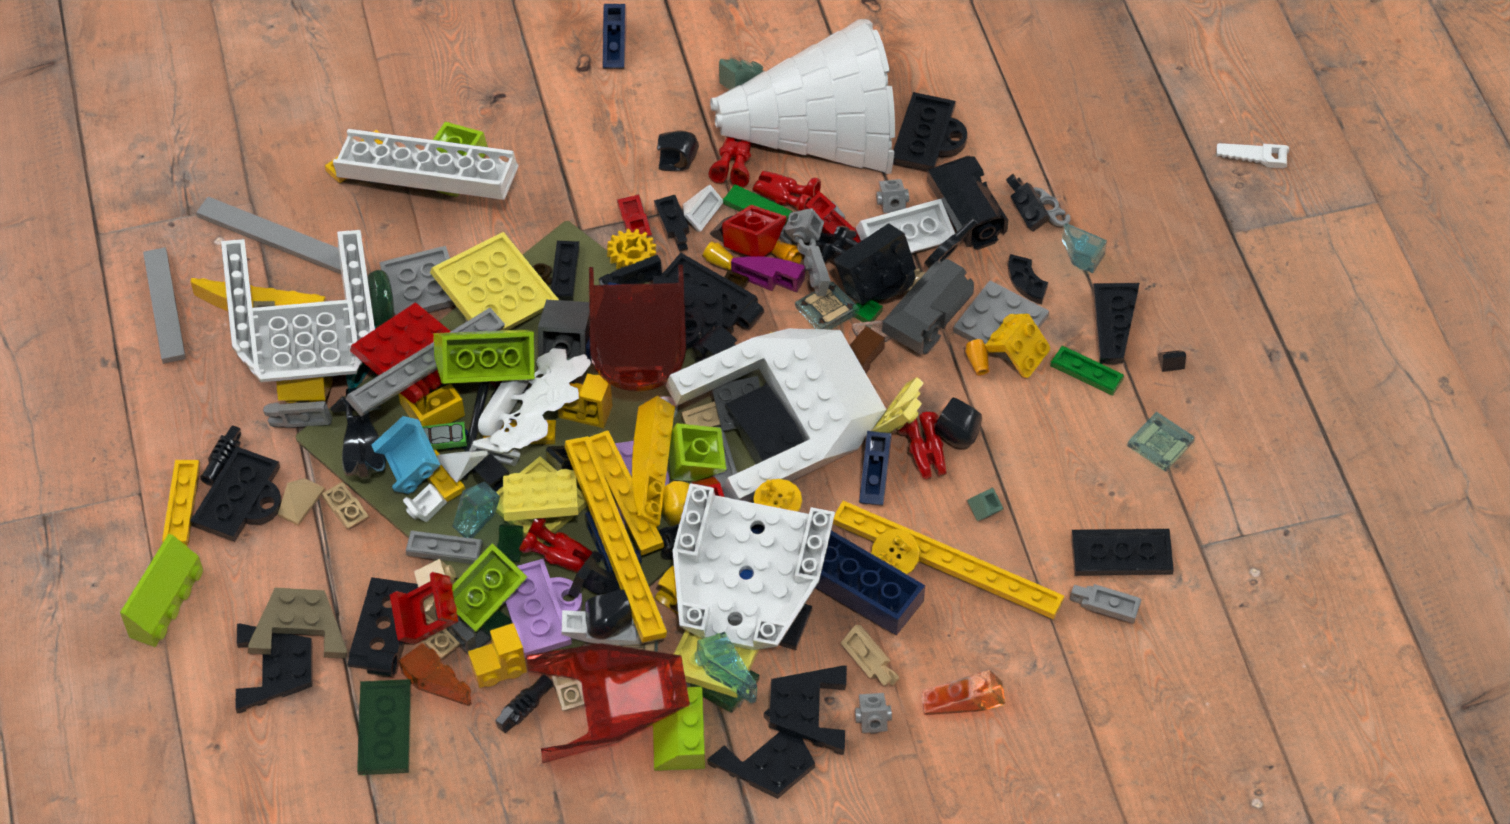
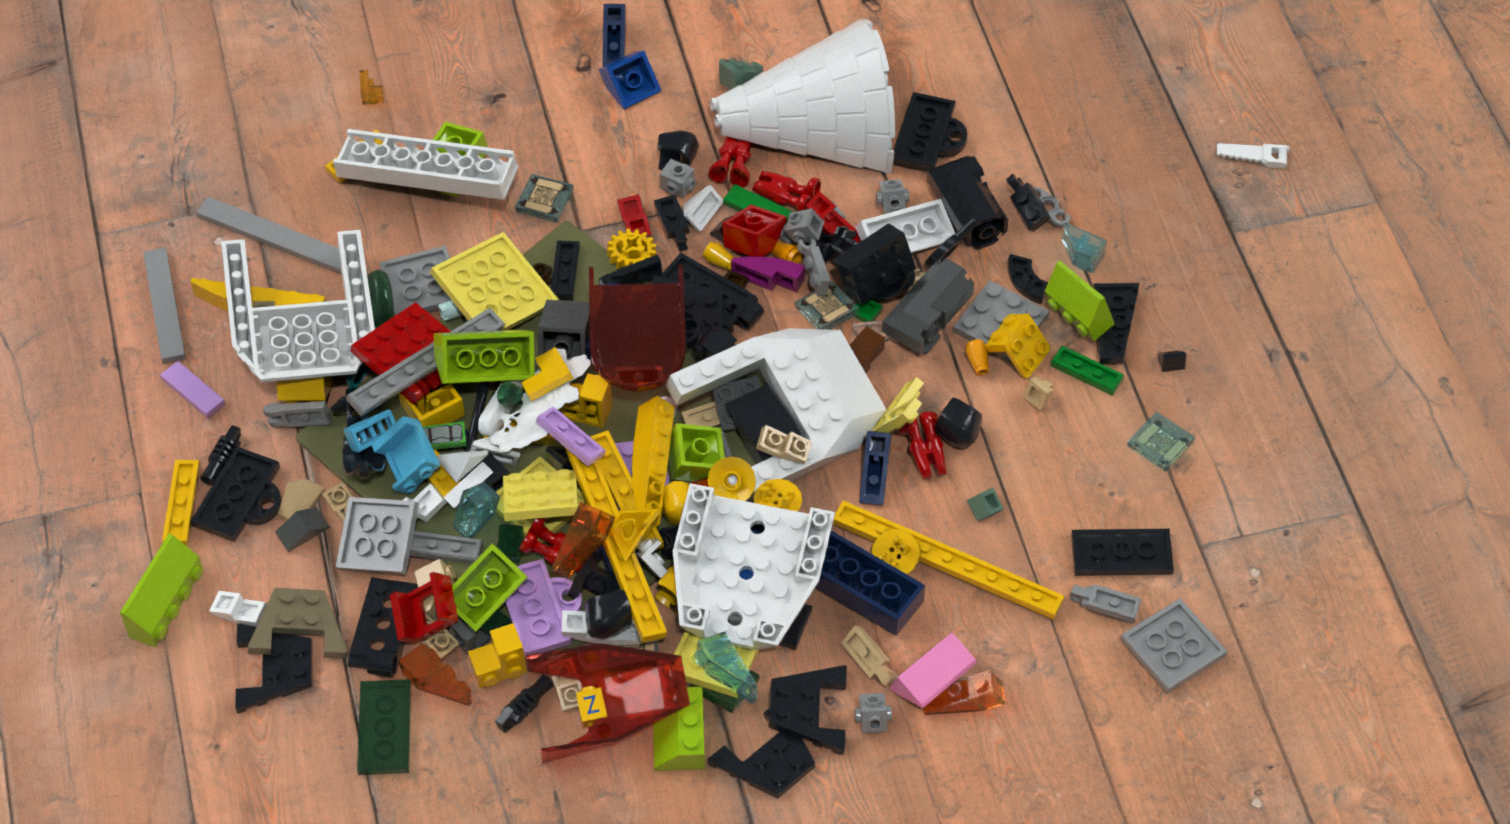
none -> lavender tile [160,361,225,419]
none -> white slope [209,591,267,627]
none -> dark grey slope [275,507,330,552]
none -> light grey plate [336,497,419,575]
none -> medium azure slope [343,409,396,452]
none -> clear yellow bracket [359,70,384,105]
none -> light aqua hose [438,300,462,322]
none -> white sticker [444,462,493,508]
none -> clear green tile [497,381,523,406]
none -> tile [515,174,574,223]
none -> yellow tile [521,347,573,401]
none -> lavender tile [536,406,606,467]
none -> clear orange slope [551,502,616,578]
none -> yellow brick [576,686,607,728]
none -> blue slope [598,51,662,109]
none -> yellow slope [607,509,660,562]
none -> white bracket [636,537,668,578]
none -> light grey brick [659,159,696,198]
none -> yellow dish [707,456,756,501]
none -> tan slope [756,425,812,464]
none -> bright pink slope [889,633,977,708]
none -> tan tile [1023,376,1054,411]
none -> lime slope [1045,261,1115,341]
none -> light grey plate [1121,598,1228,694]

